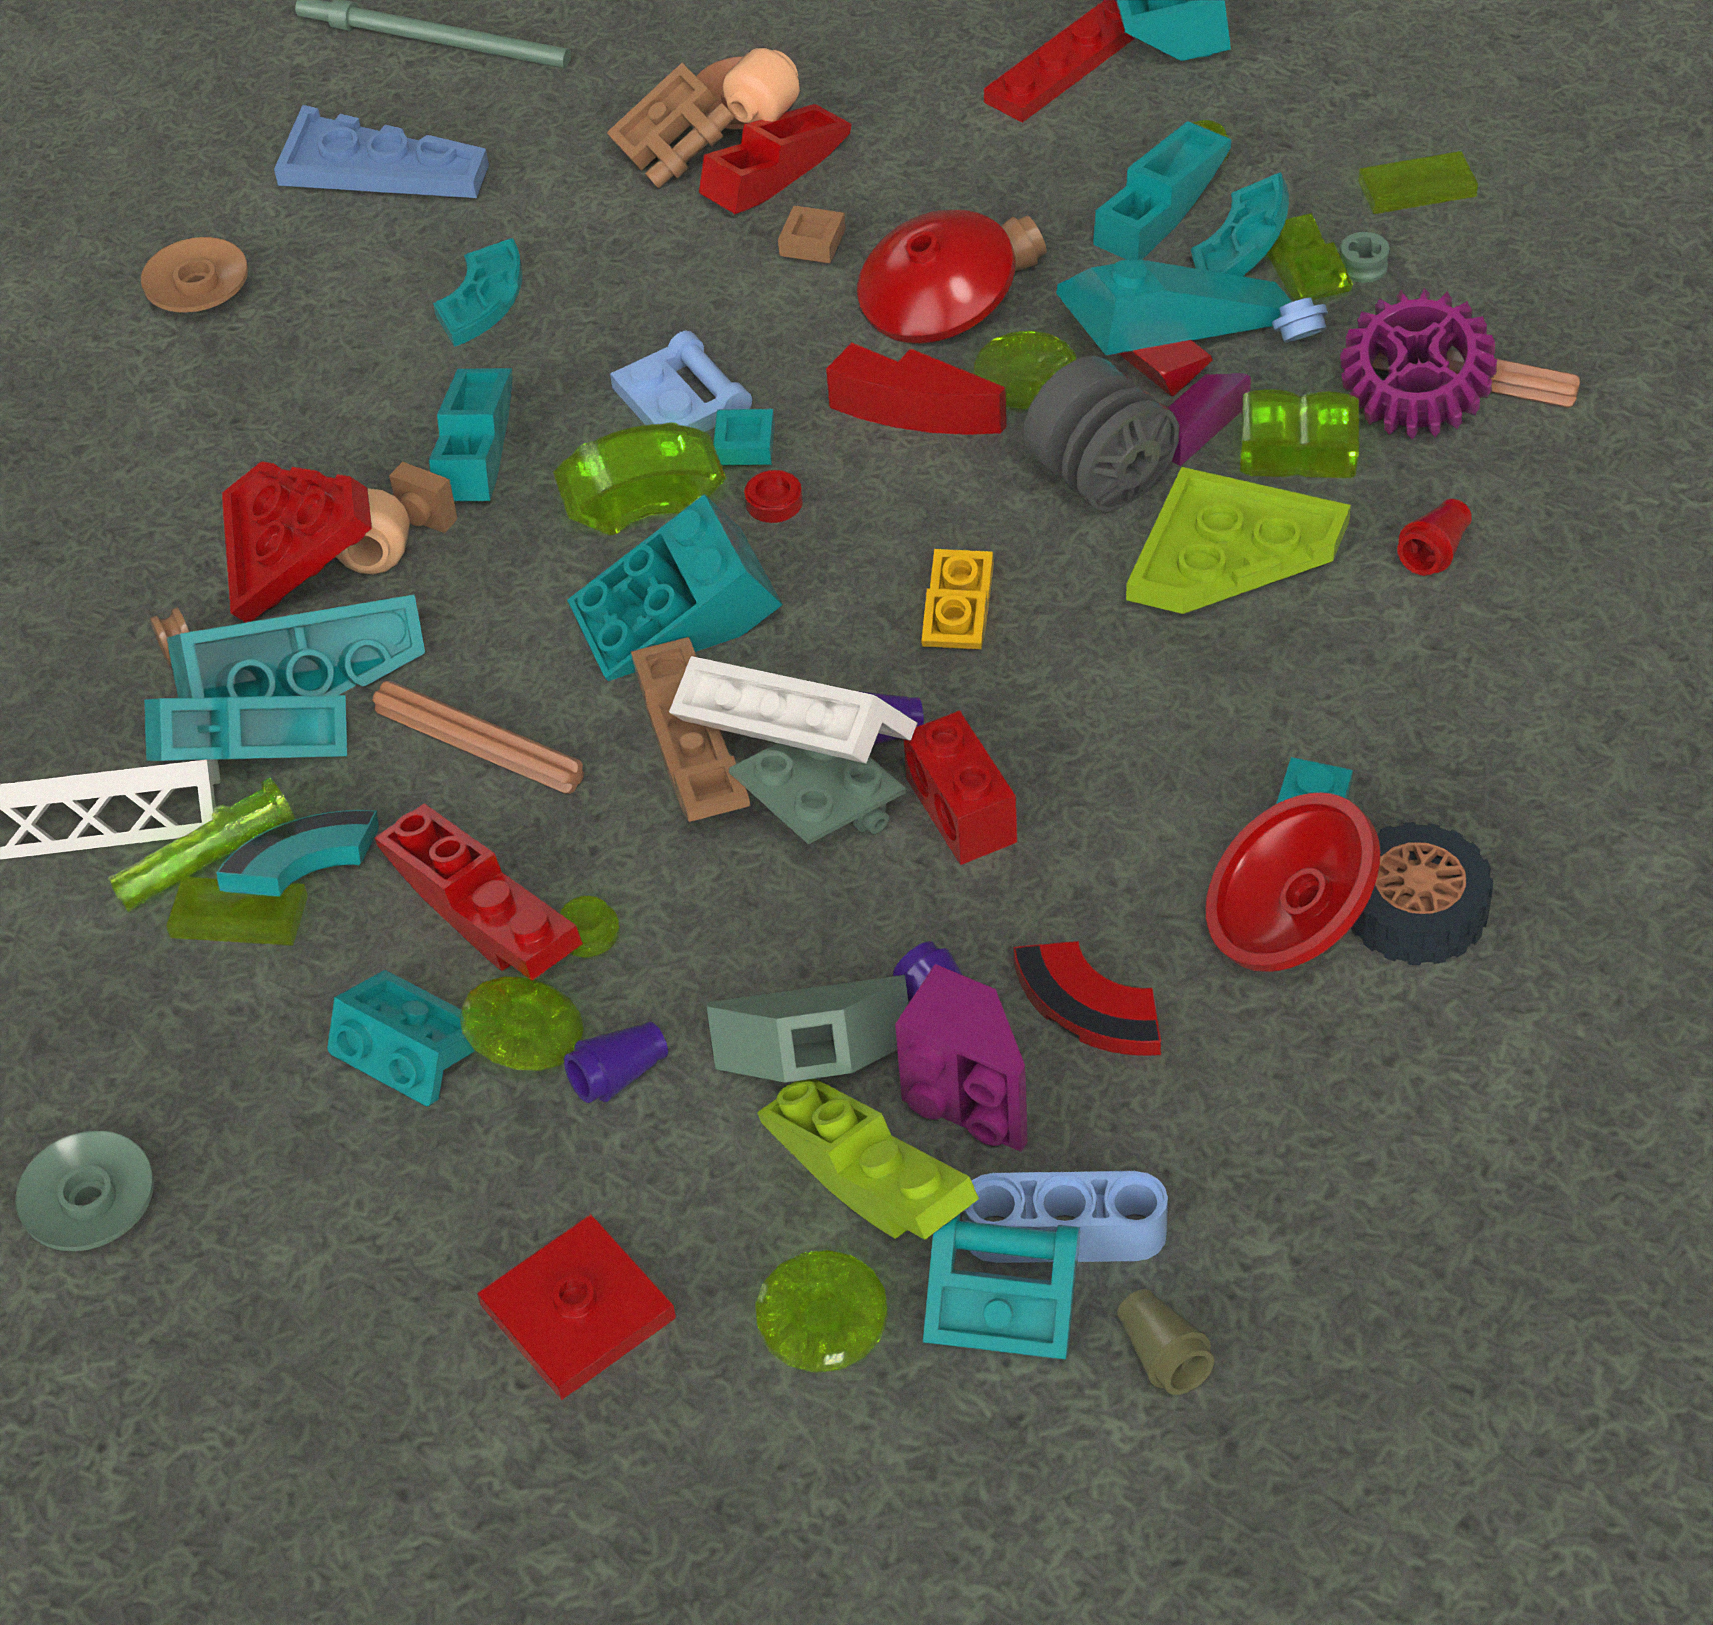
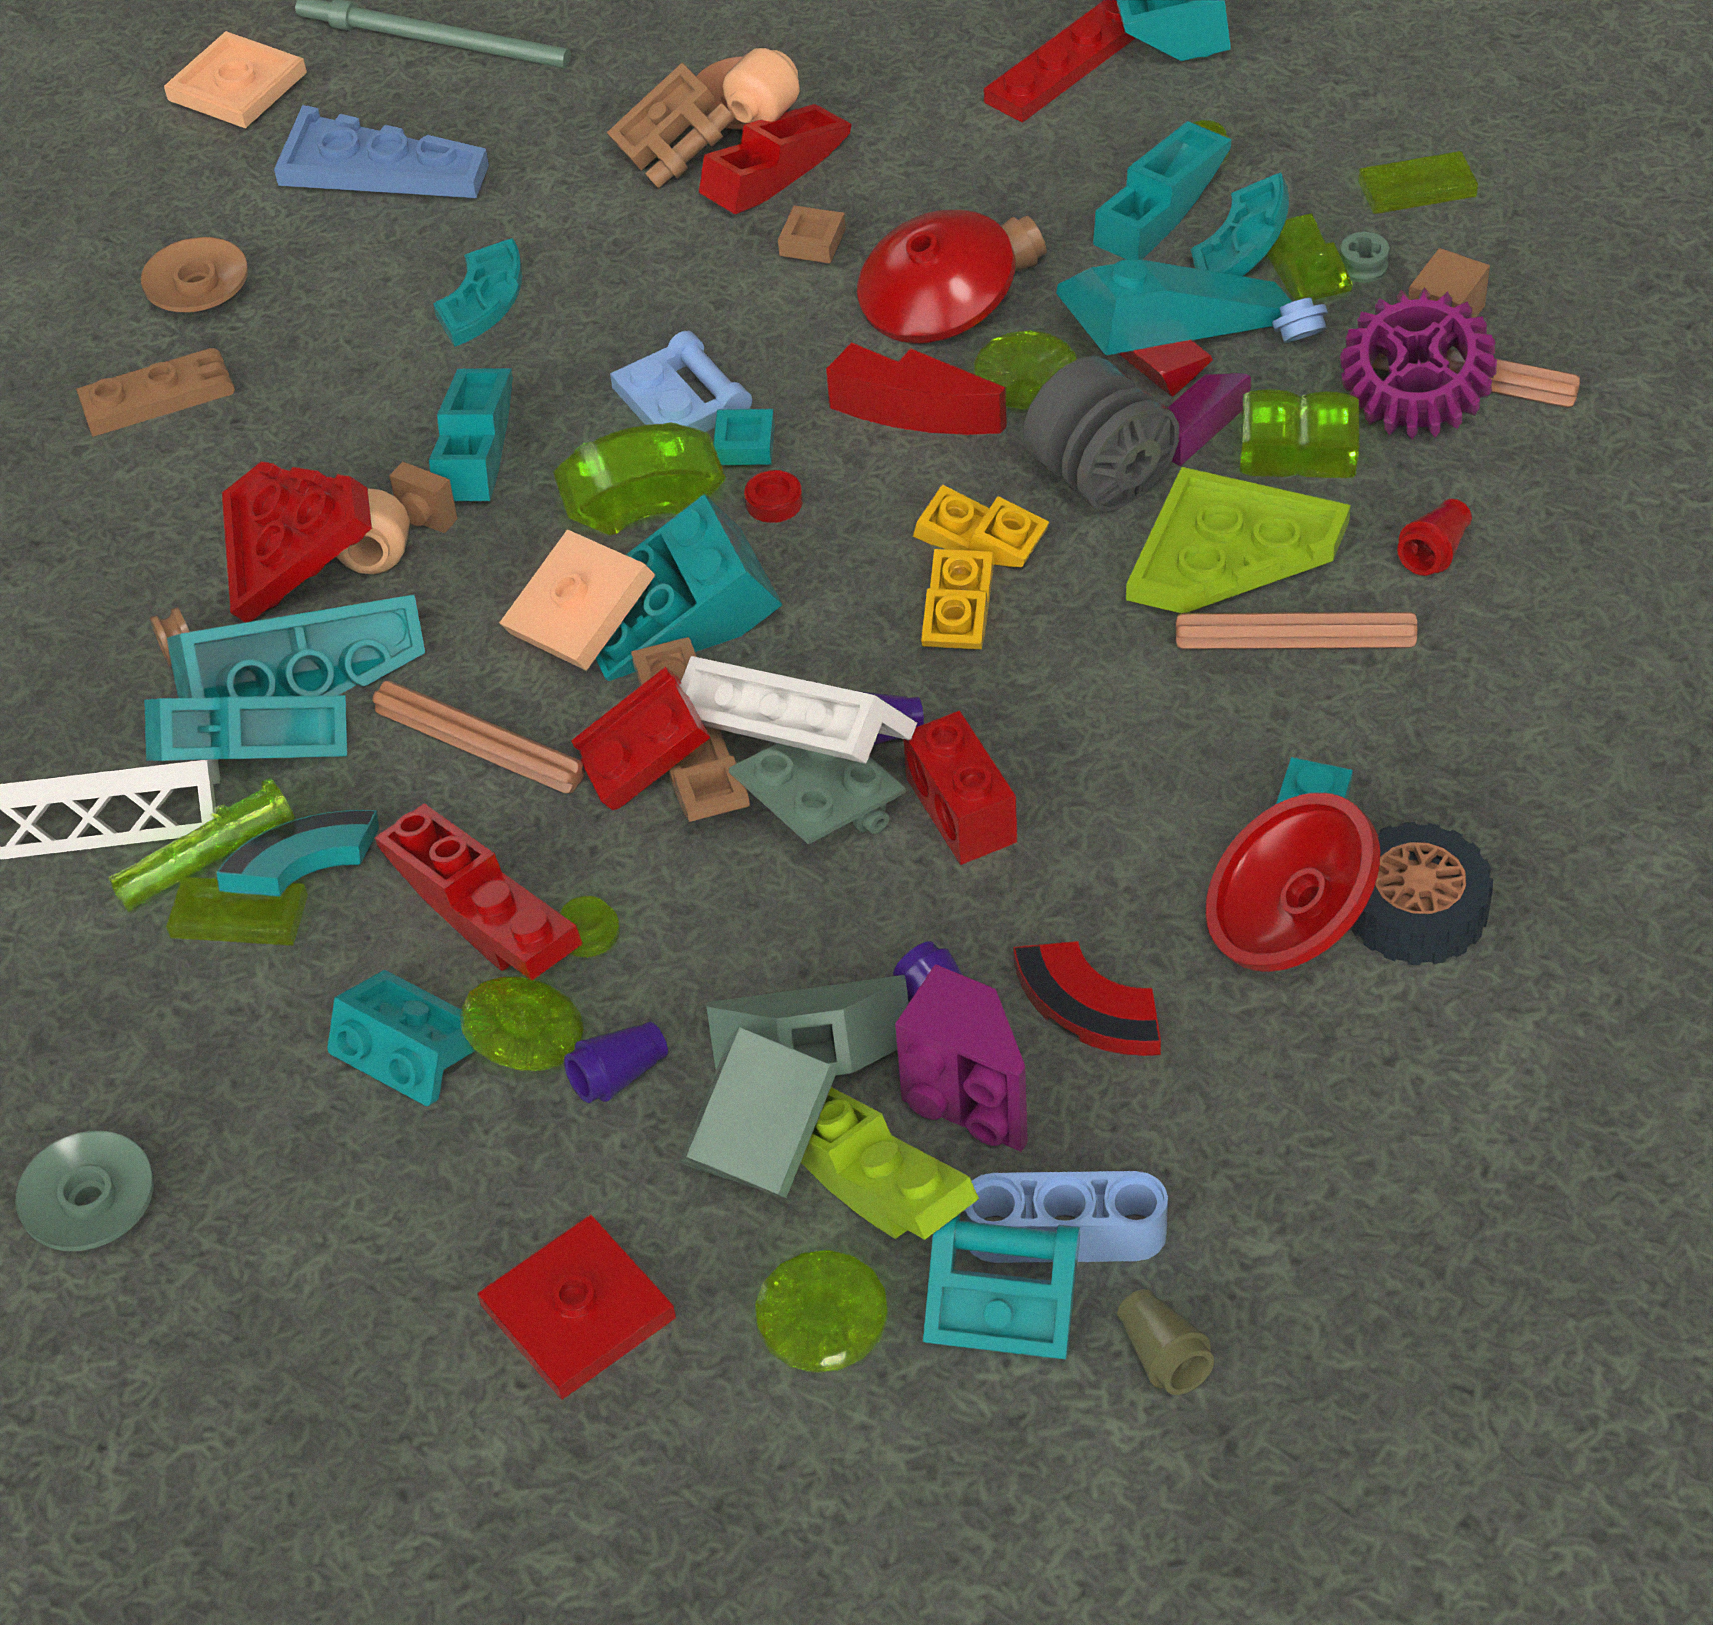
none -> medium nougat hinge [76,348,235,437]
none -> light nougat plate [164,31,307,129]
none -> light nougat plate [499,529,655,671]
none -> red plate [571,666,711,811]
none -> sand green slope [679,1027,838,1198]
none -> yellow slope [913,484,1049,567]
none -> nougat axle [1176,612,1418,649]
none -> medium nougat brick [1408,248,1490,318]

